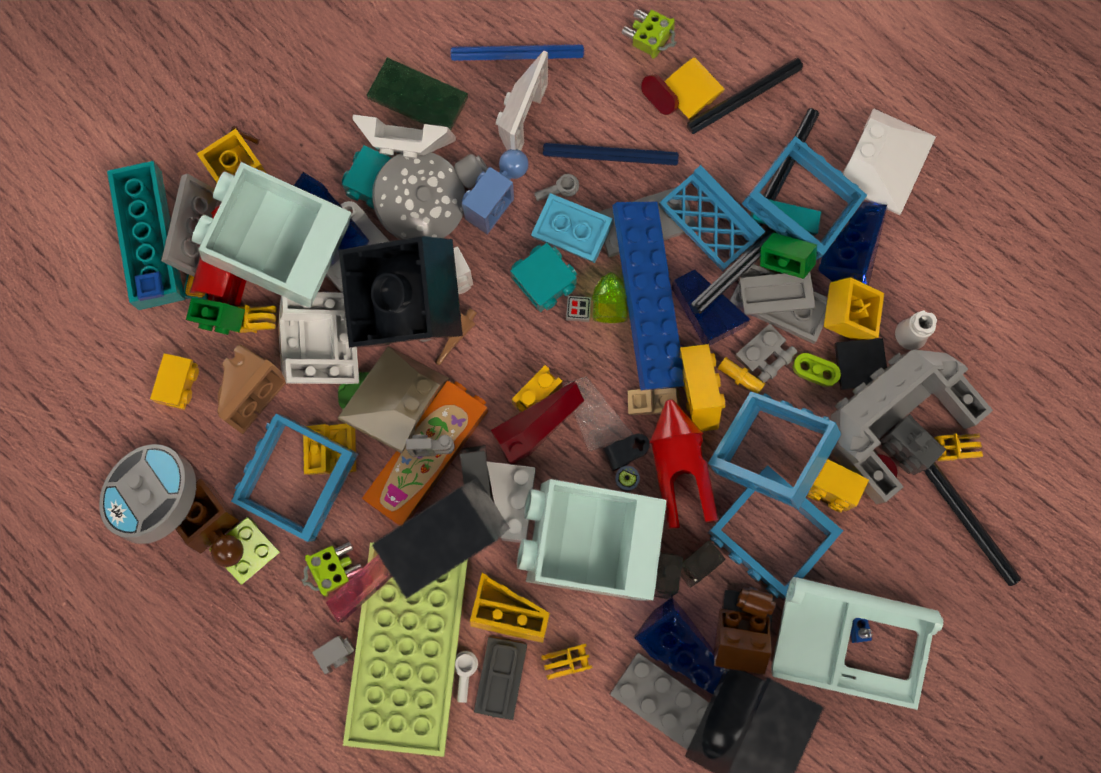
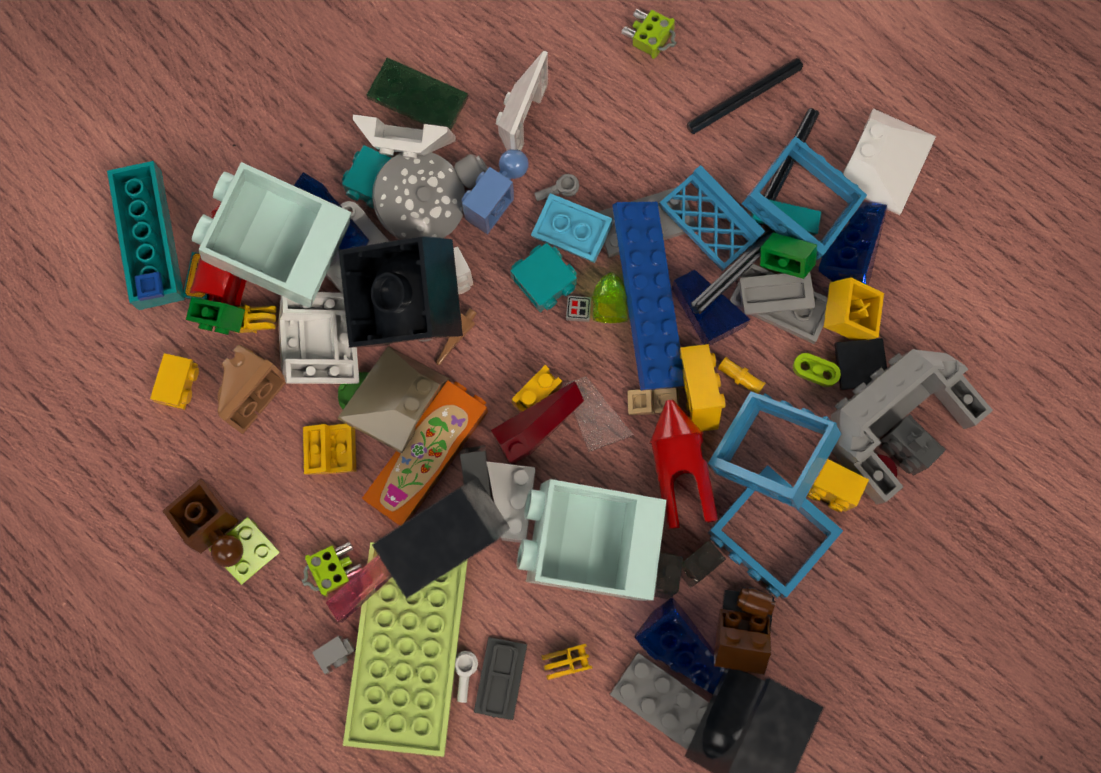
brick [99,444,196,544] -> none
light grey plate [161,174,221,277] -> none
yellow brick [197,129,266,183] -> none
reddish brown piece [230,125,260,145] -> none
dark azure window [231,414,358,542] -> none
light grey plate [406,435,455,457] -> none
blue axle [450,44,584,61] -> none
yellow wedge [470,573,550,643] -> none
dark blue axle [543,143,679,166] -> none
black piece [602,433,650,471] -> none
tile [615,466,640,491] -> none
dark red tile [641,74,679,115] -> none
yellow slope [664,57,725,120] -> none
light grey plate [735,324,798,382] -> none
light aqua piece [771,577,943,710] -> none
blue piece [850,618,873,643] -> none
white plant [895,311,937,350] -> none
black axle [924,462,1021,586] -> none
yellow arm [934,433,983,461] -> none

